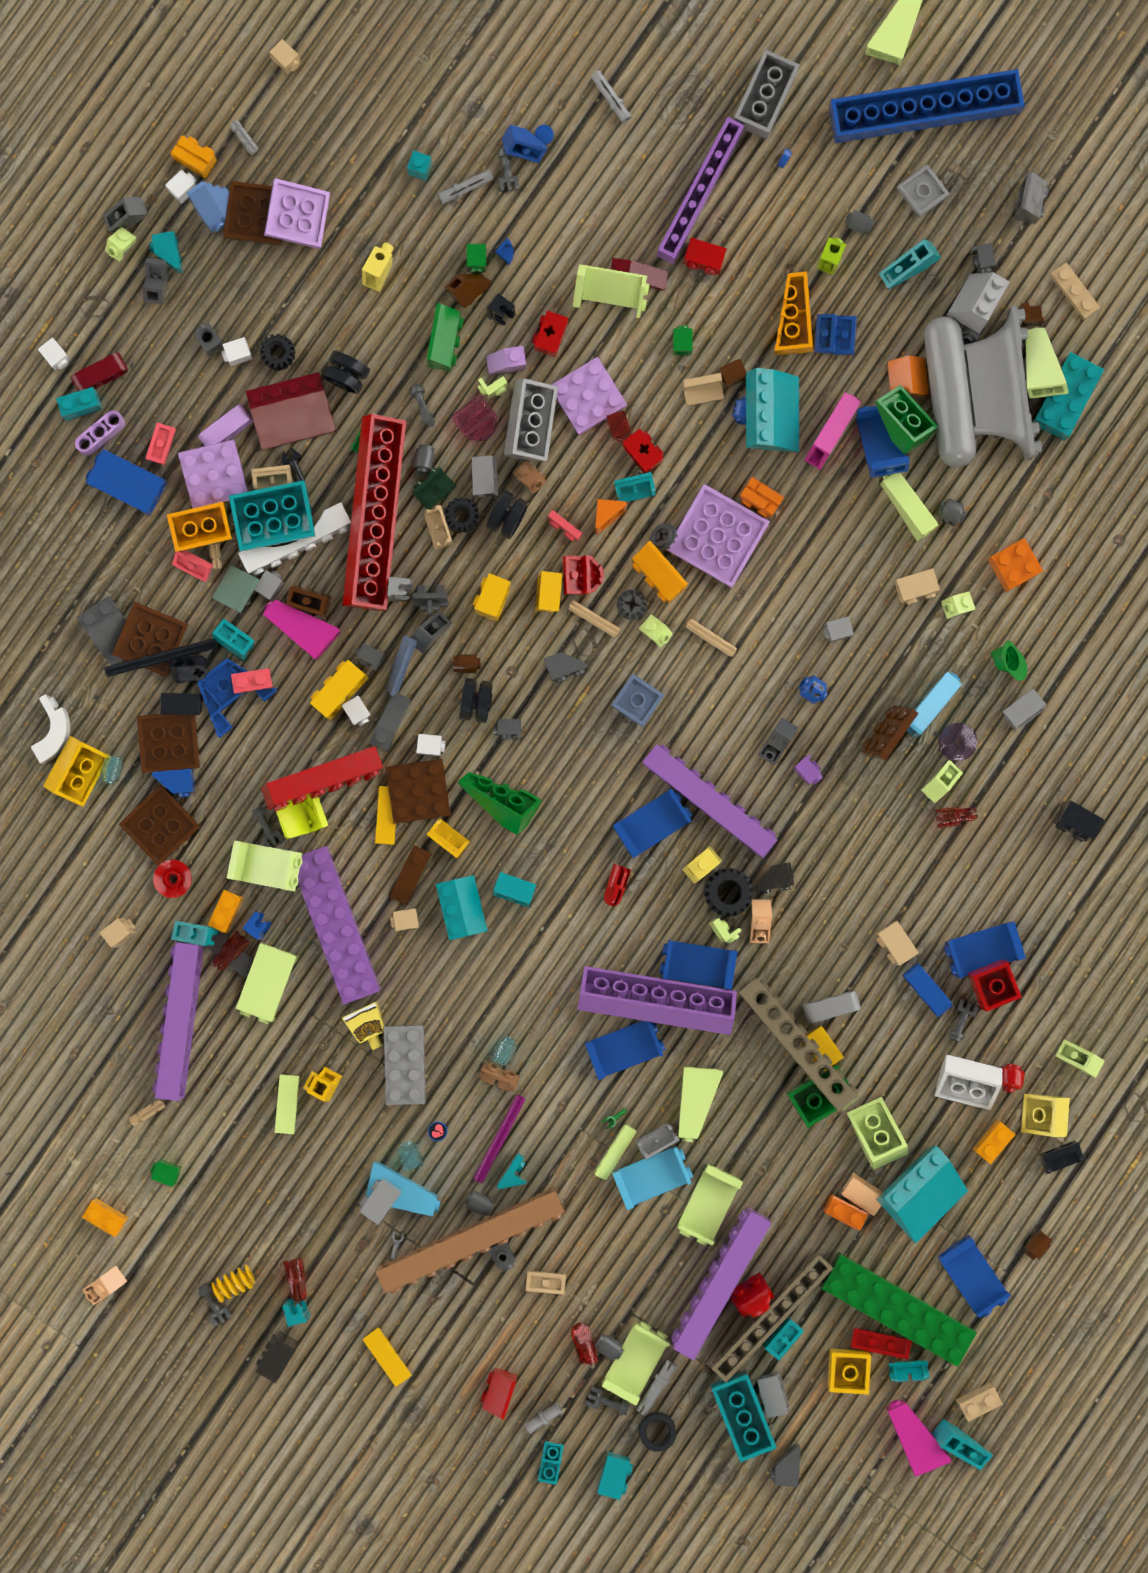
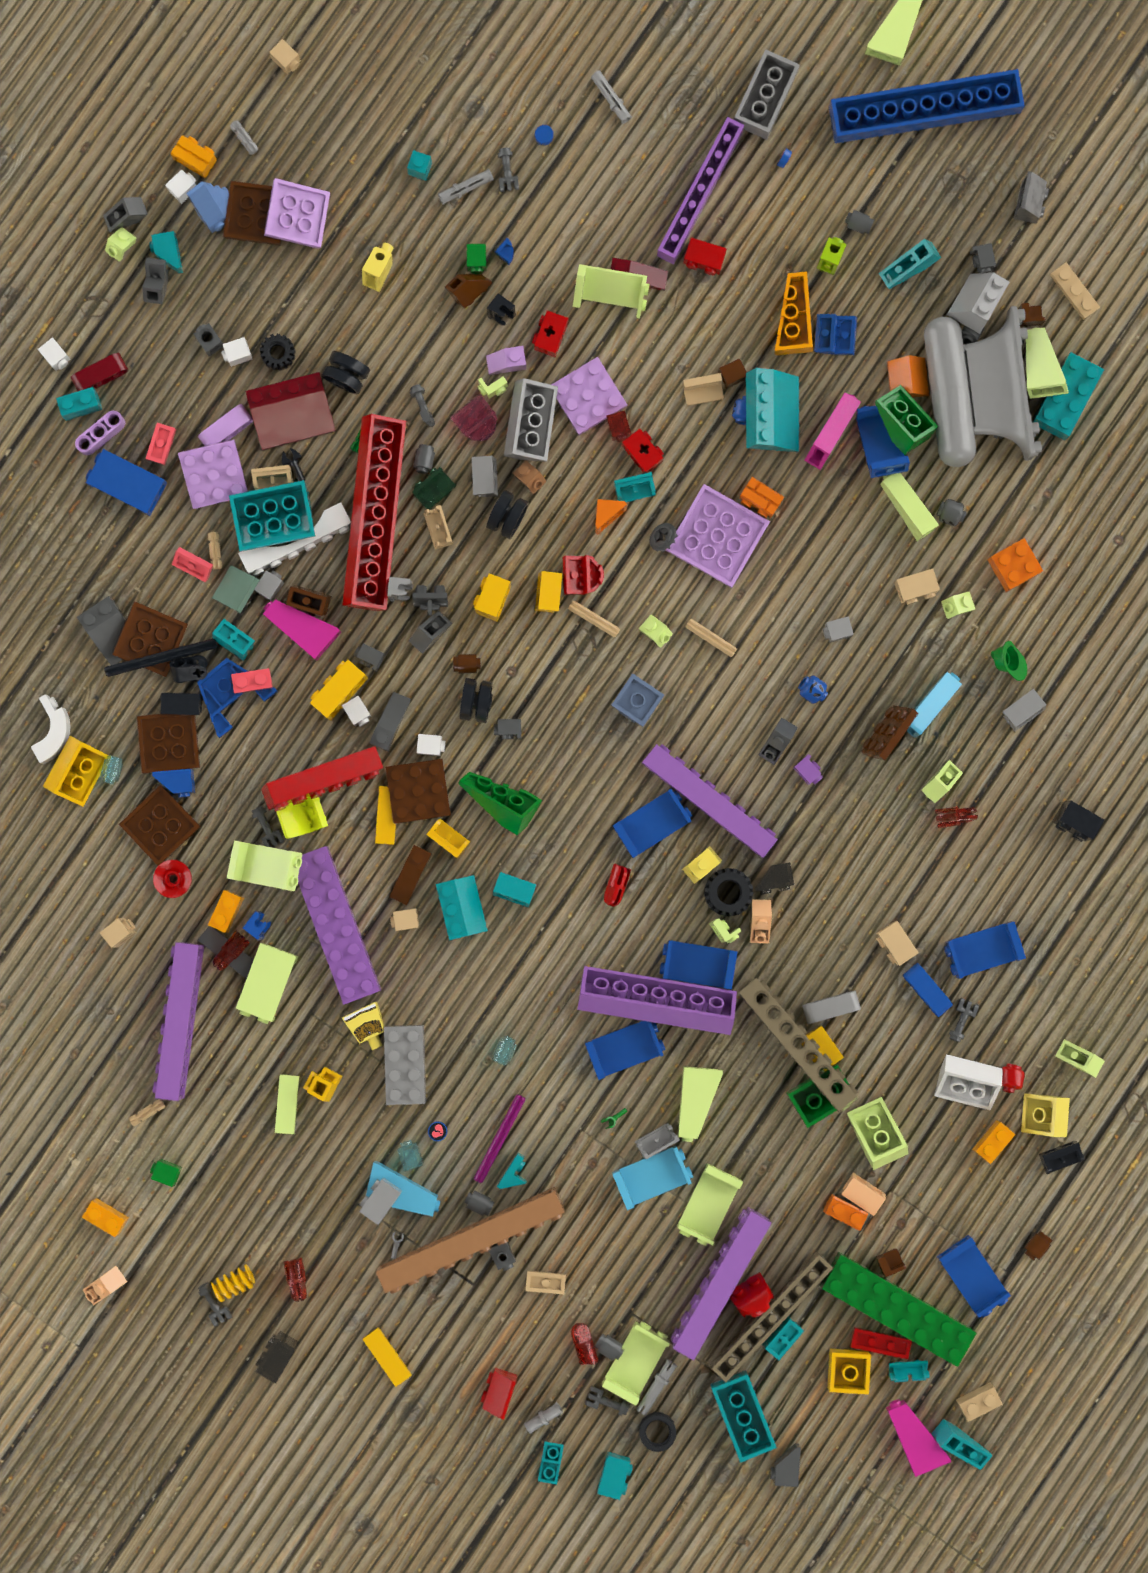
light orange slope [167,502,232,552] -> none
teal hinge [171,921,219,947] -> none
teal hinge [283,1298,311,1327] -> none
sand blue slope [386,636,417,696] -> none
green slope [427,303,464,372] -> none
black tyre [444,497,479,533] -> none
medium nougat hinge [479,1061,520,1092] -> none
blue slope [502,124,547,163] -> none
dark grey slope [544,652,588,683] -> none
coral plate [548,510,583,542] -> none
yellowish green slope [594,1124,636,1180] -> none
dark grey gear [617,590,647,620] -> none
light orange slope [632,541,688,604] -> none
green brick [673,326,693,355] -> none
light grey hinge [757,1371,790,1418] -> none
teal slope [876,1145,968,1243] -> none
light grey tile [897,164,950,218] -> none
clear purple dish [939,723,977,761] -> none
red brick [967,959,1022,1012] -> none
none -> reddish brown panel [876,1248,906,1278]

